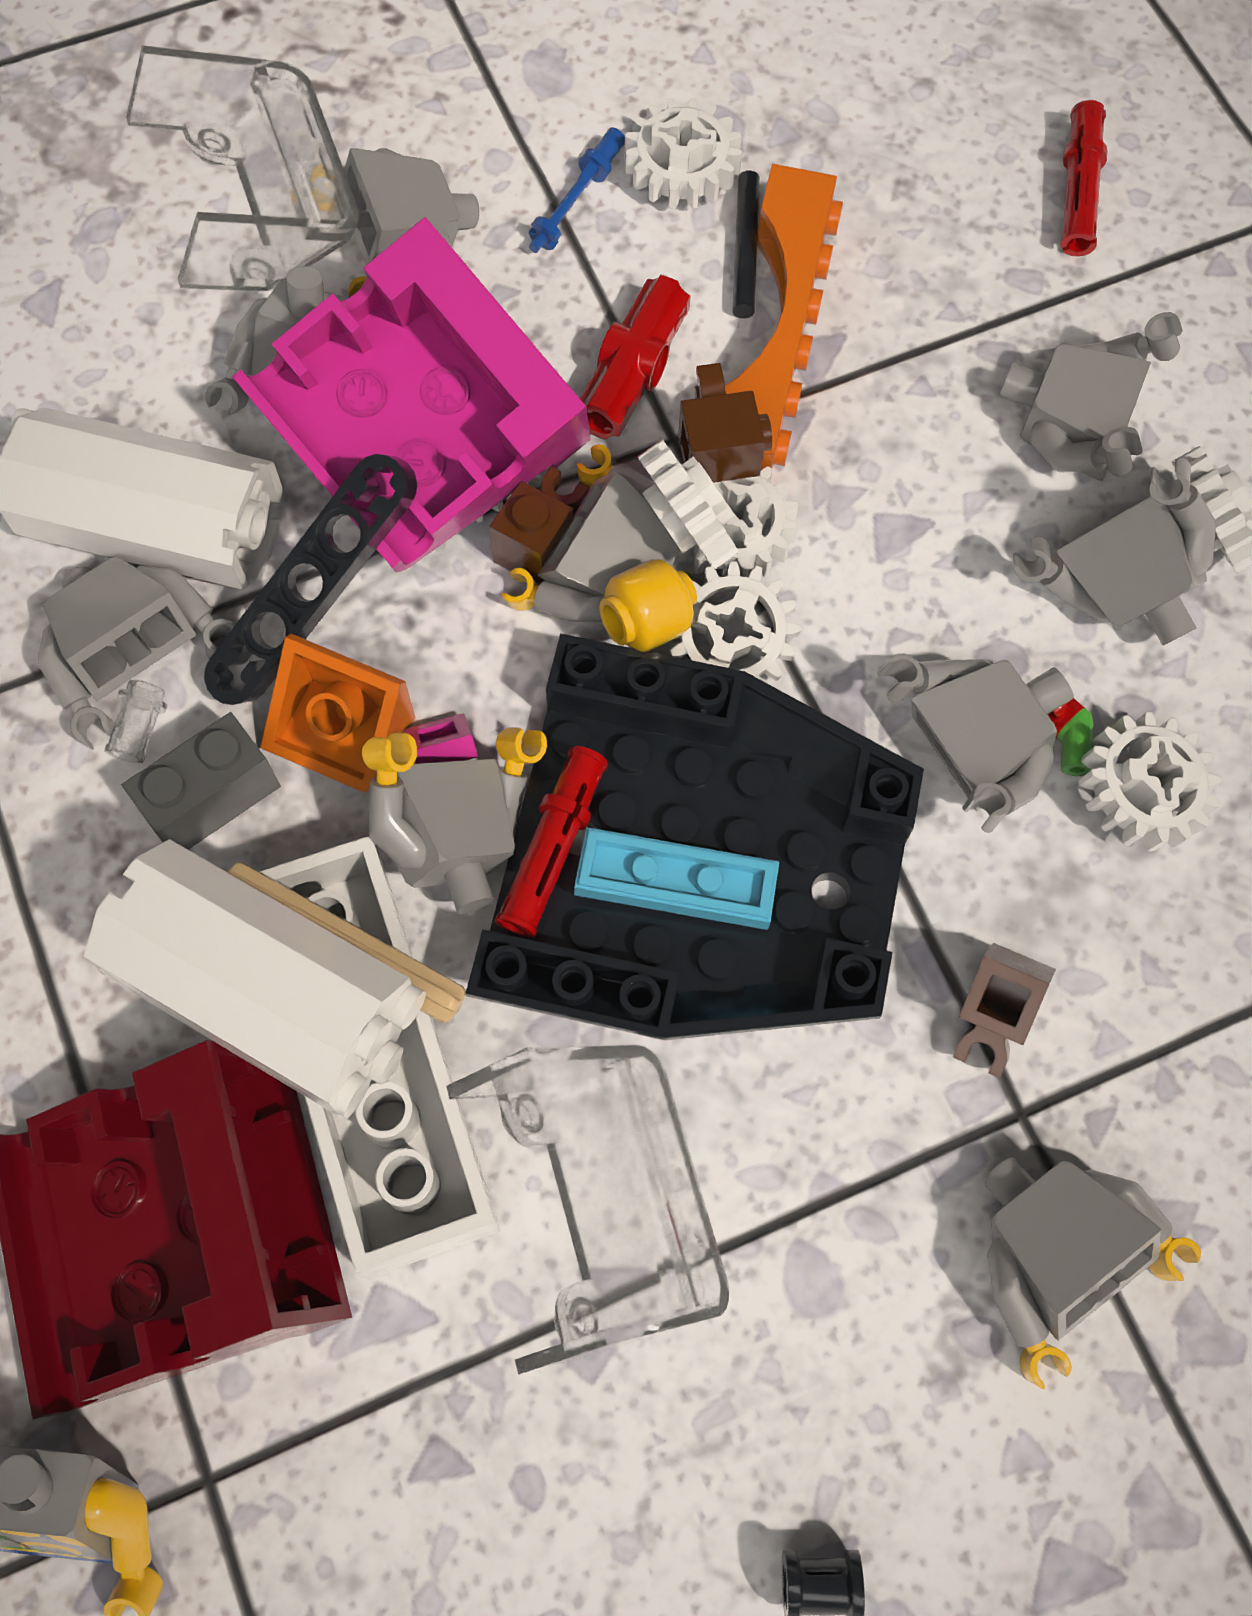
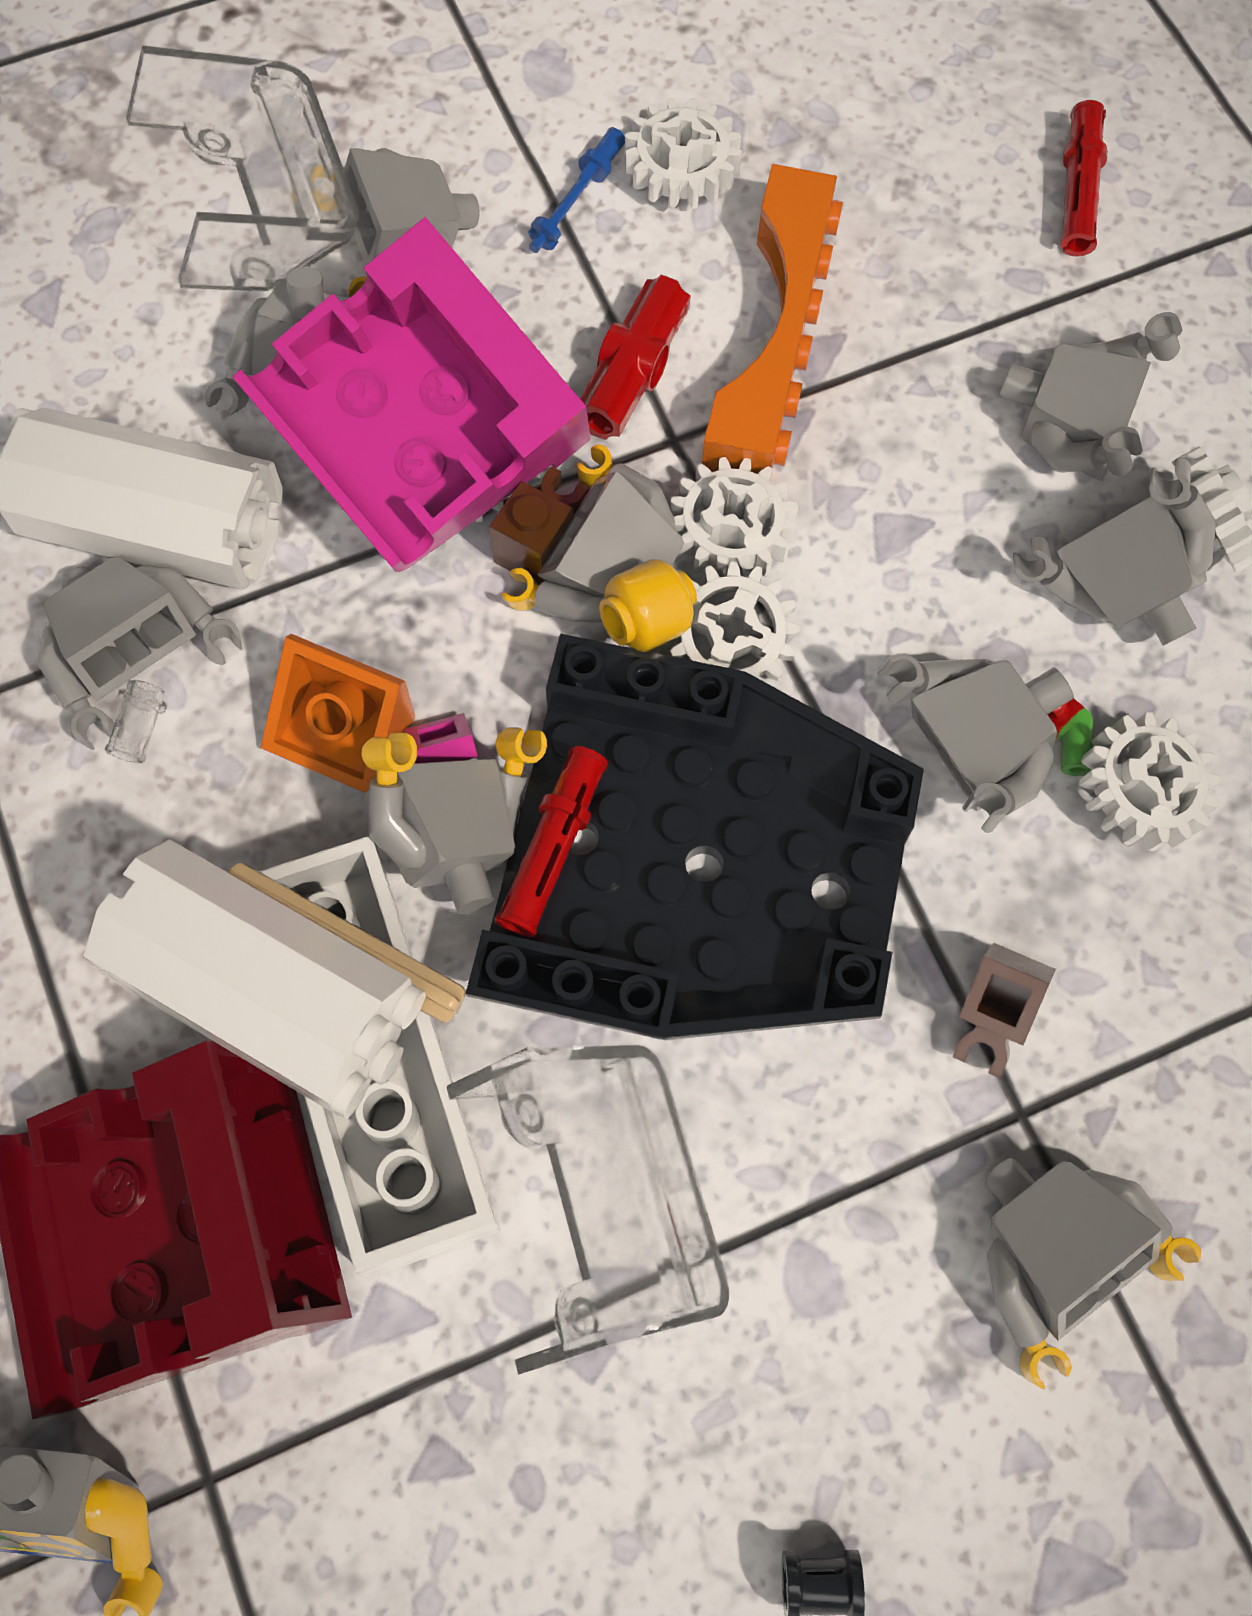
dark grey brick [120,712,281,850] -> none
black beam [204,454,417,705] -> none
medium azure tile [574,827,779,930] -> none
white gear [638,439,739,570] -> none
reddish brown brick [678,363,772,483] -> none
black bar [732,170,760,319] -> none

